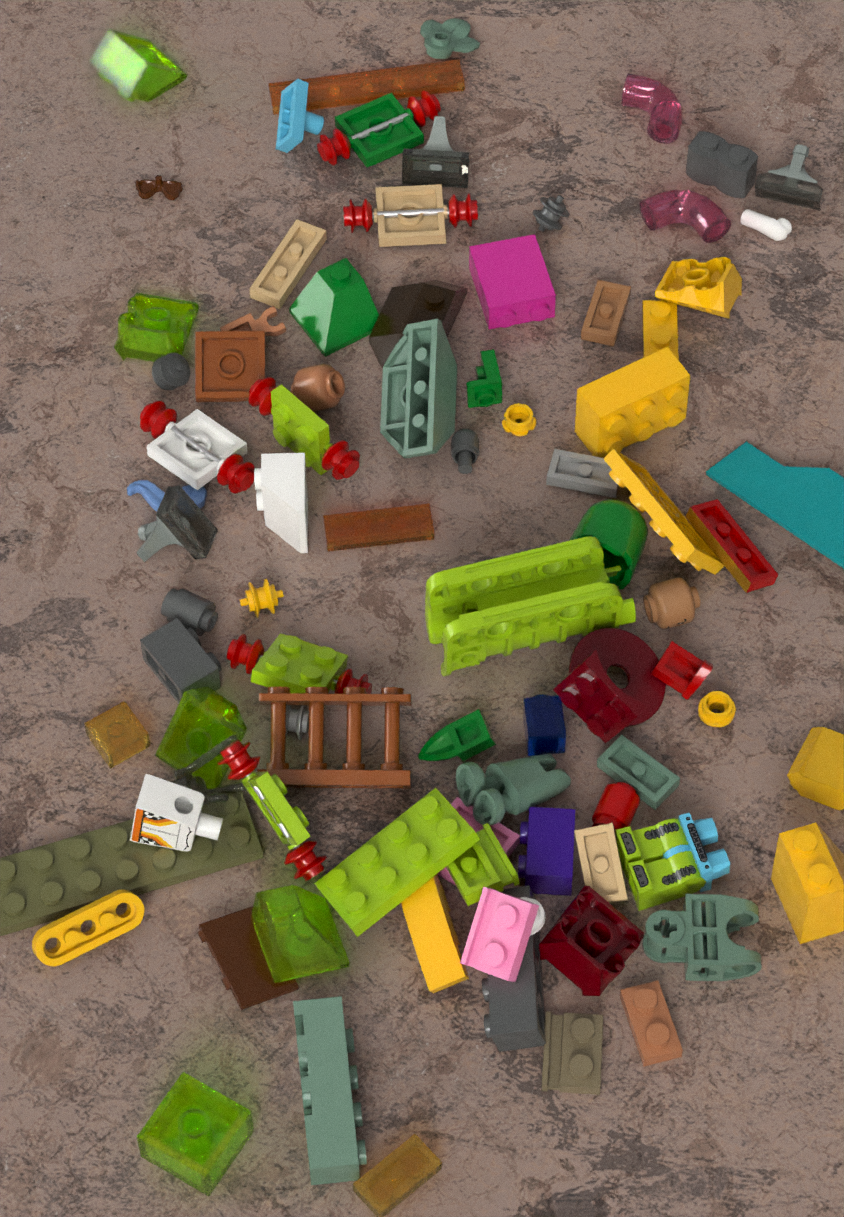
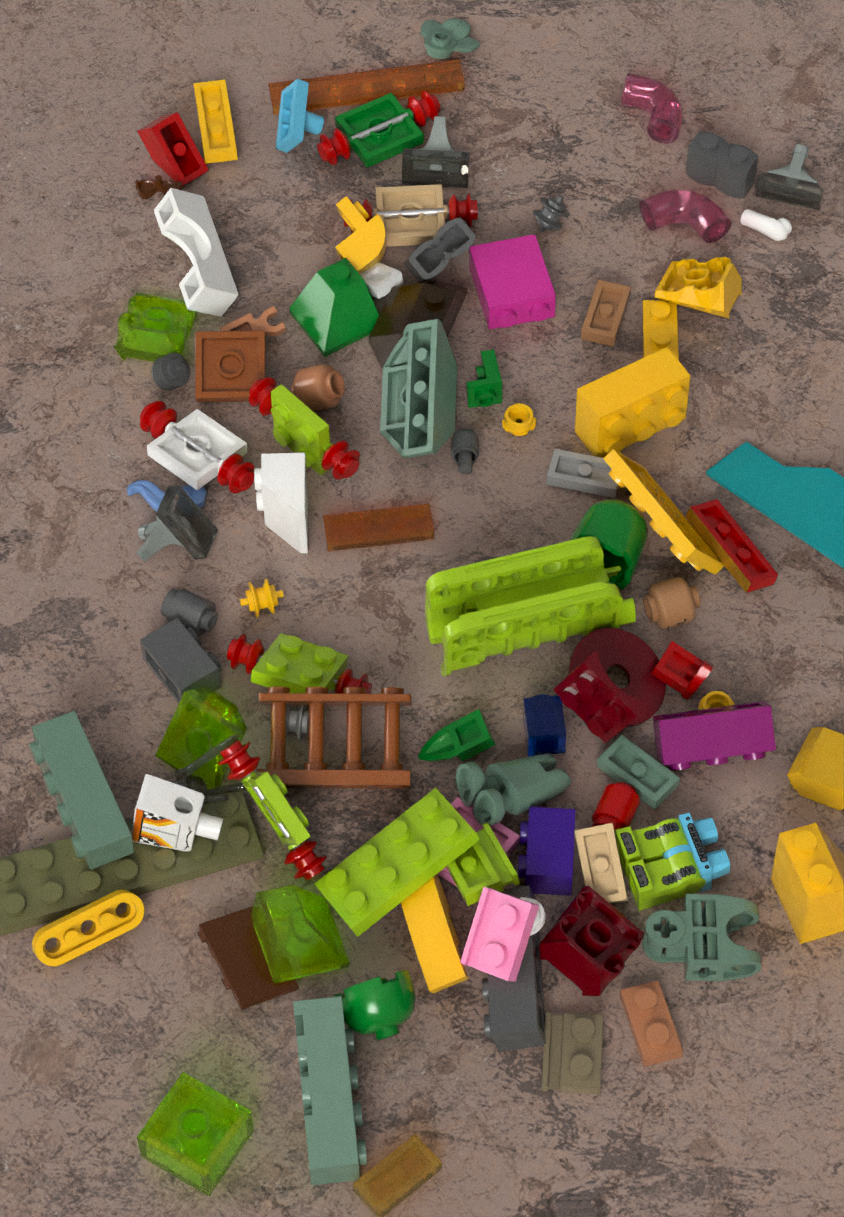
clear yellow piece [84,701,151,769] -> none
clear neon green slope [90,29,188,102] -> none
tan plate [249,219,327,309] -> none
none -> sand green wedge [29,711,134,870]
none -> red slope [137,112,209,186]
none -> white arch [154,188,239,317]
none -> yellow plate [193,80,238,164]
none -> green cylinder [333,970,416,1041]
none -> yellow brick [335,196,387,274]
none -> white plate [360,262,403,299]
none -> dark grey brick [404,217,476,283]
none -> magenta brick [653,701,776,770]

